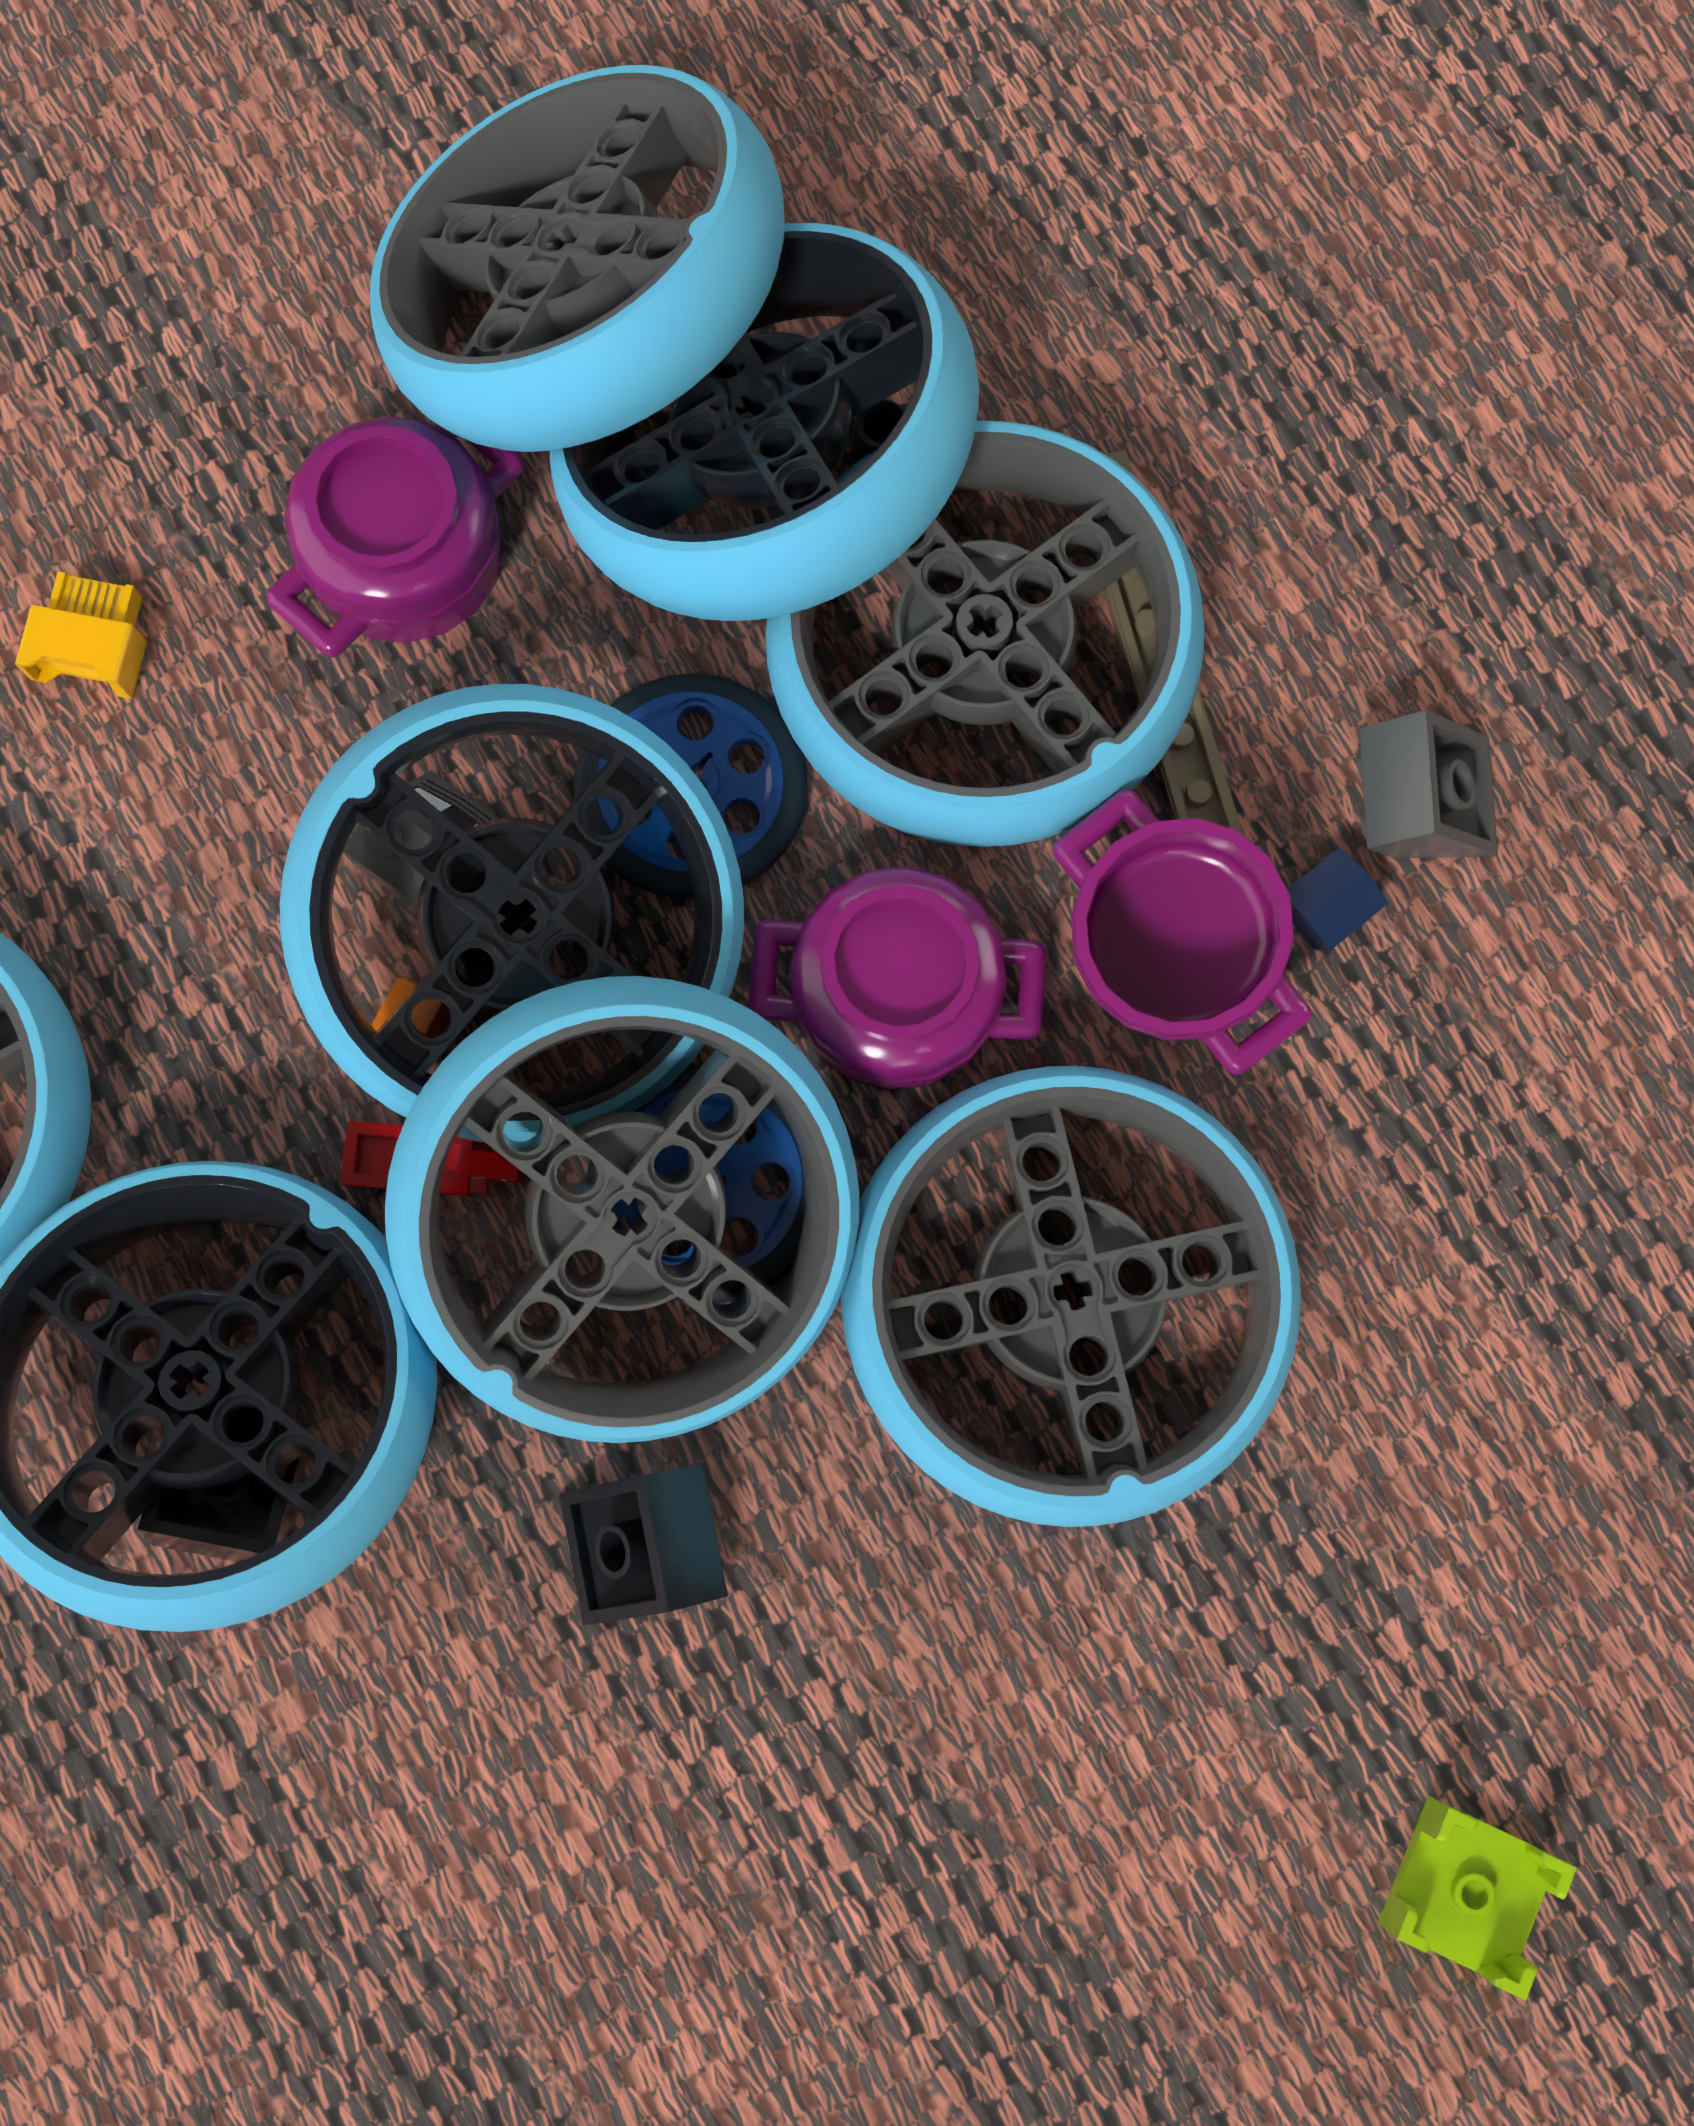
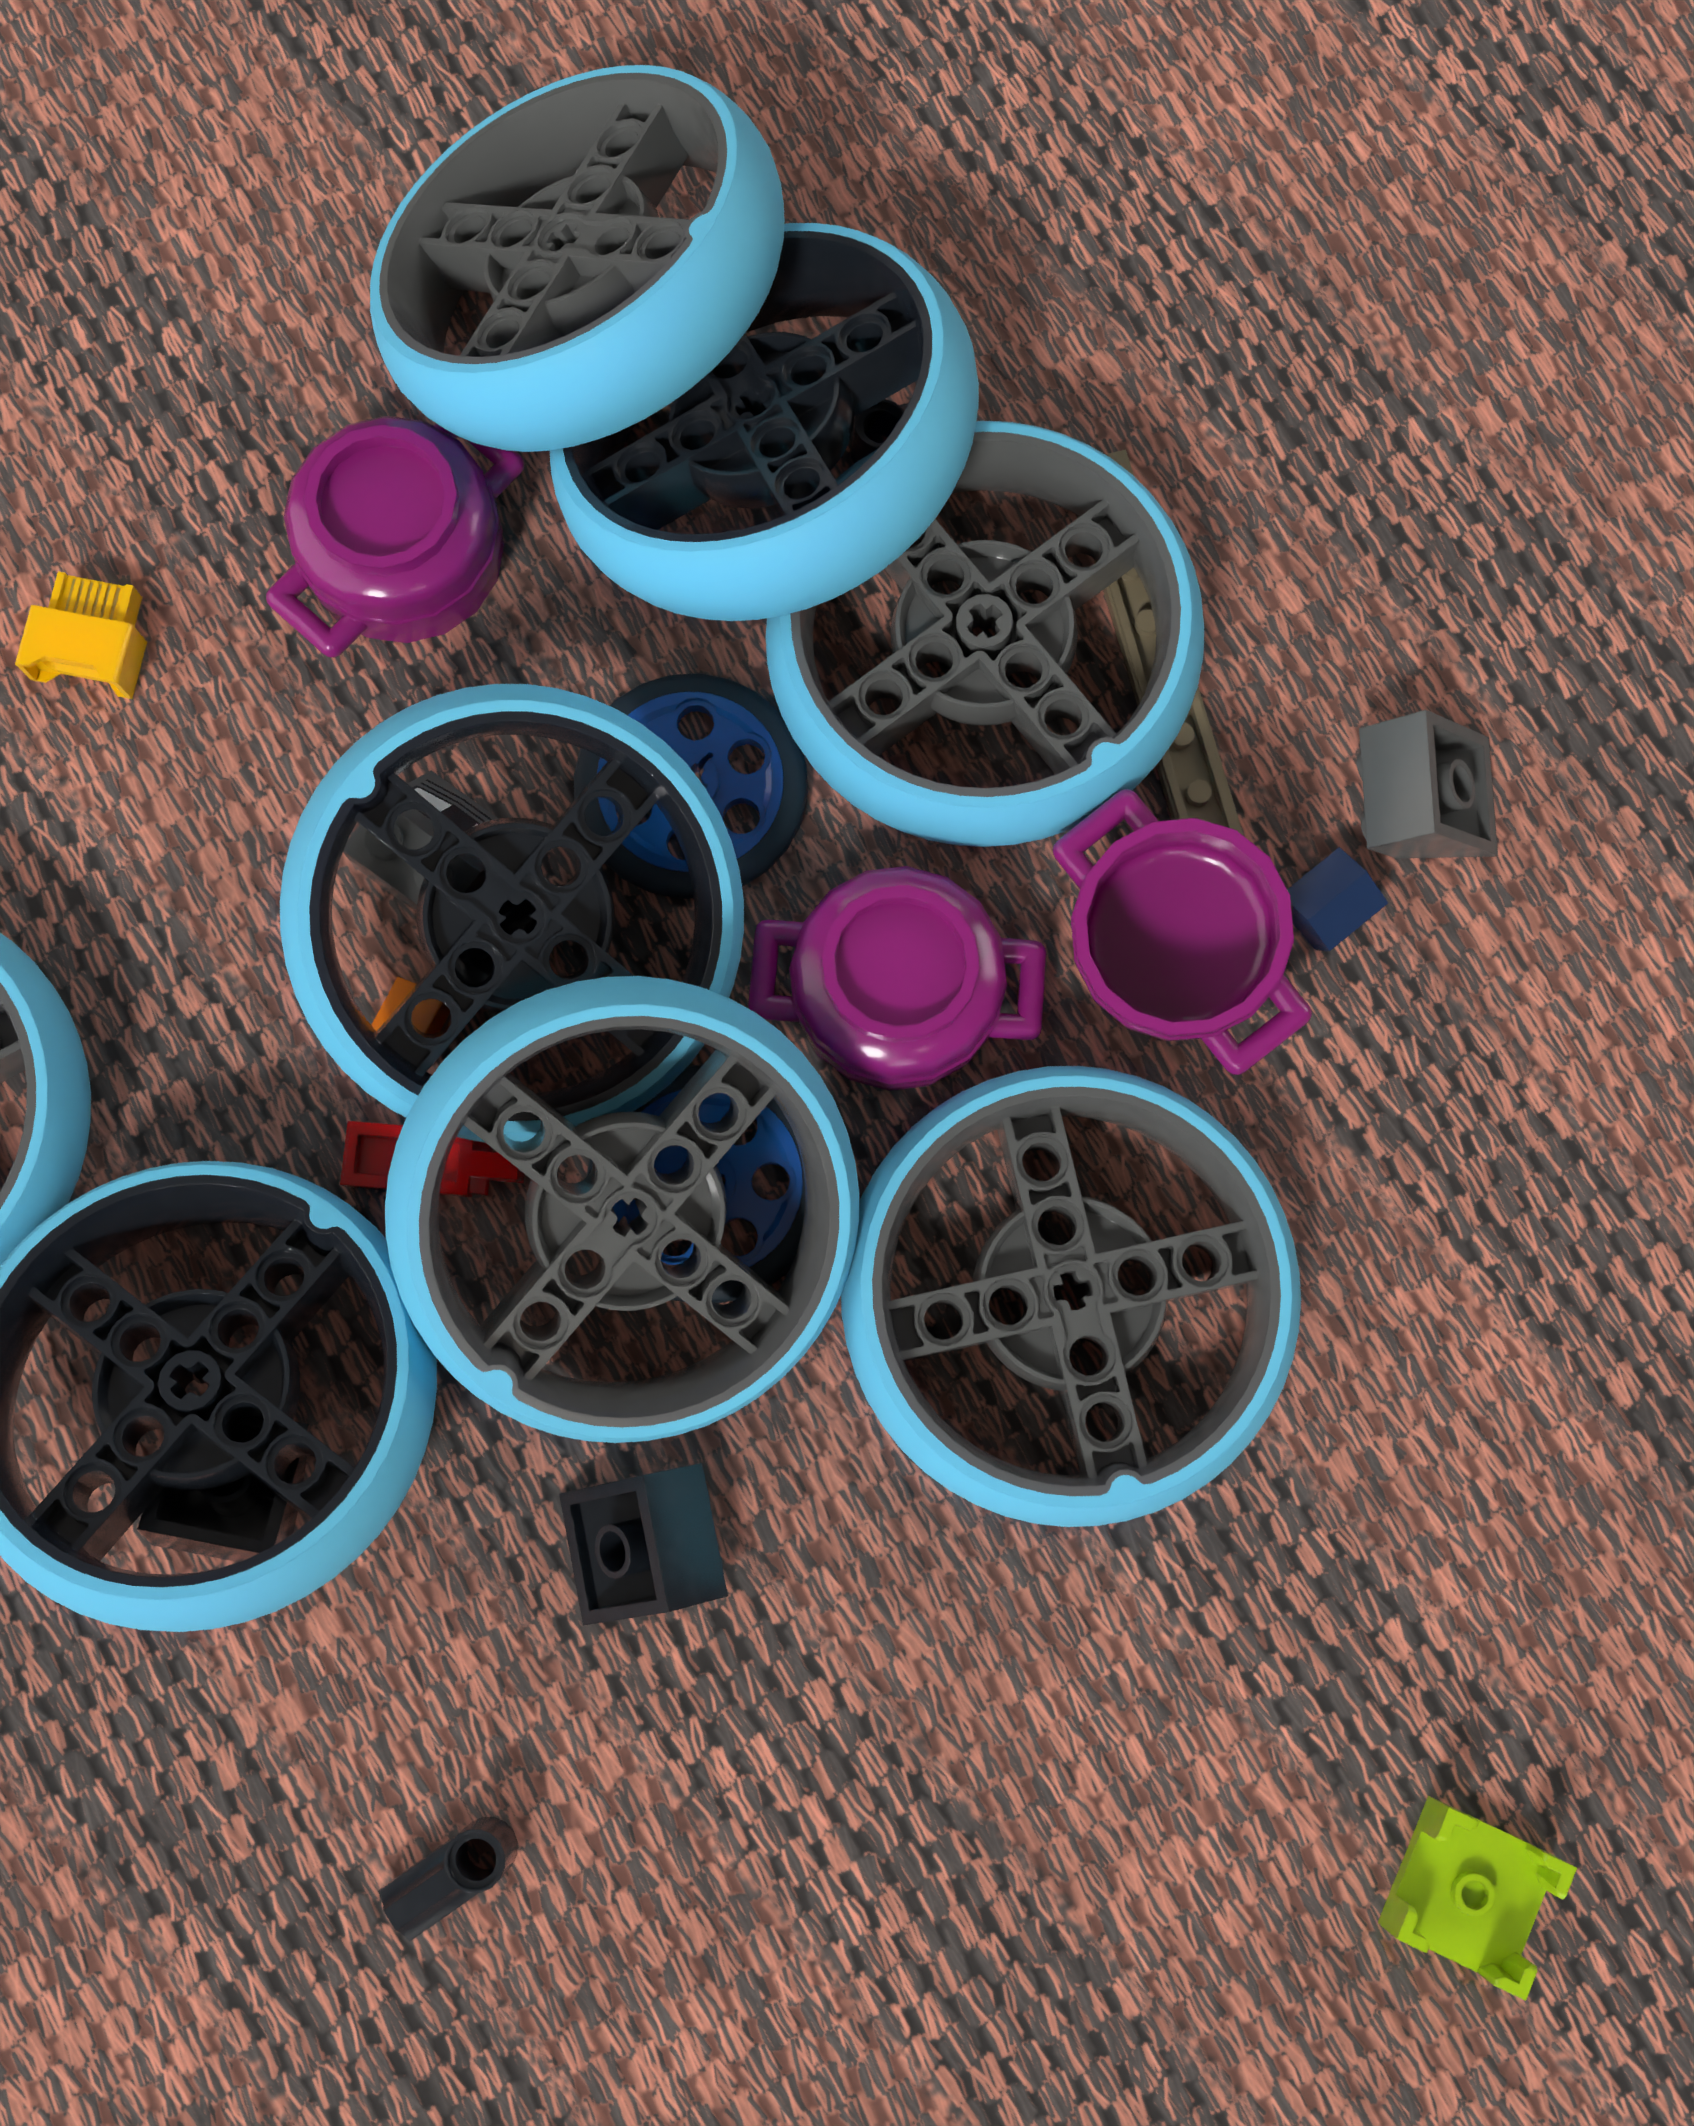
none -> black piece [378,1817,518,1942]

